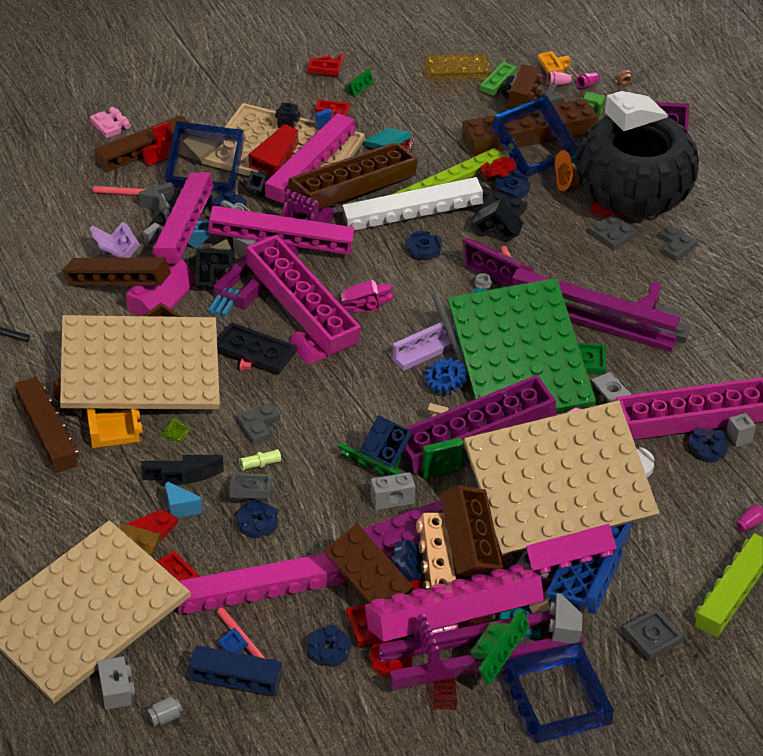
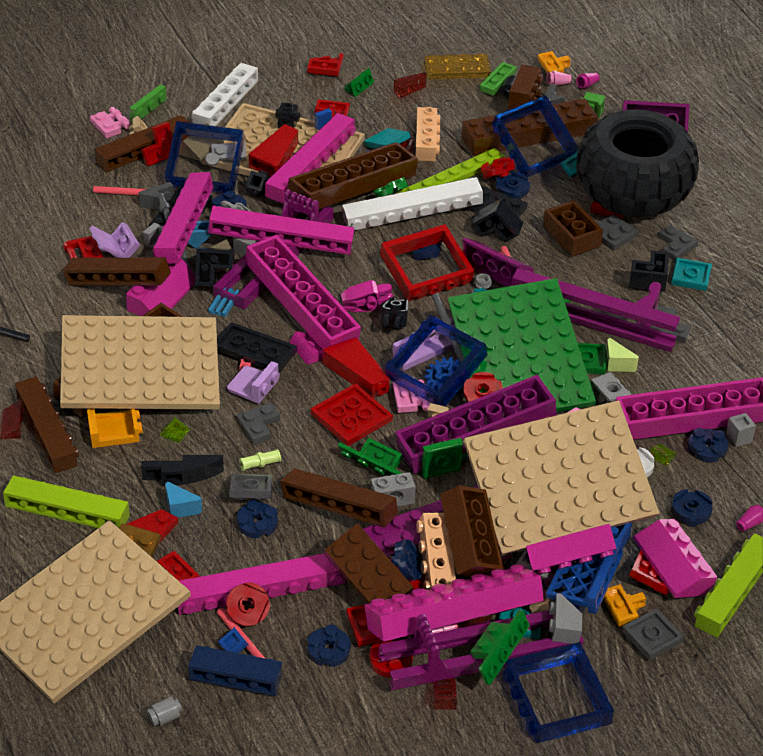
light grey brick [97,656,135,710] -> none
dark blue slope [359,415,413,468] -> none
orange piece [555,150,579,191] -> none
white slope [605,91,668,131] -> none
nougat plate [616,70,632,85] -> none
none -> clear red slope [1,401,23,439]
none -> lime brick [3,475,130,528]
none -> red plate [63,236,103,260]
none -> tan tile [129,116,147,135]
none -> bright green plate [130,84,167,122]
none -> white brick [191,63,258,129]
none -> light grey hinge [205,143,247,166]
none -> red plate [226,582,270,627]
none -> lavender bracket [227,361,280,404]
none -> reddish brown brick [280,468,398,528]
none -> red plate [311,383,393,446]
none -> red slope [323,337,390,398]
none -> green plate [374,177,408,198]
none -> red window [380,224,474,302]
none -> black hinge [381,297,408,329]
none -> clear blue window [385,314,488,407]
none -> bright pink plate [392,379,431,413]
none -> clear red slope [394,72,427,98]
none -> light nougat brick [416,107,440,161]
none -> red plate [463,372,503,403]
none -> reddish brown brick [543,200,603,257]
none -> light orange hinge [603,584,646,627]
none -> yellowish green slope [606,338,639,372]
none -> black brick [629,250,669,292]
none -> red plate [629,550,669,595]
none -> dark pink slope [632,519,718,598]
none -> clear neon green slope [651,444,677,466]
none -> teal tile [671,258,712,291]
none -> dark blue plate [671,489,713,527]

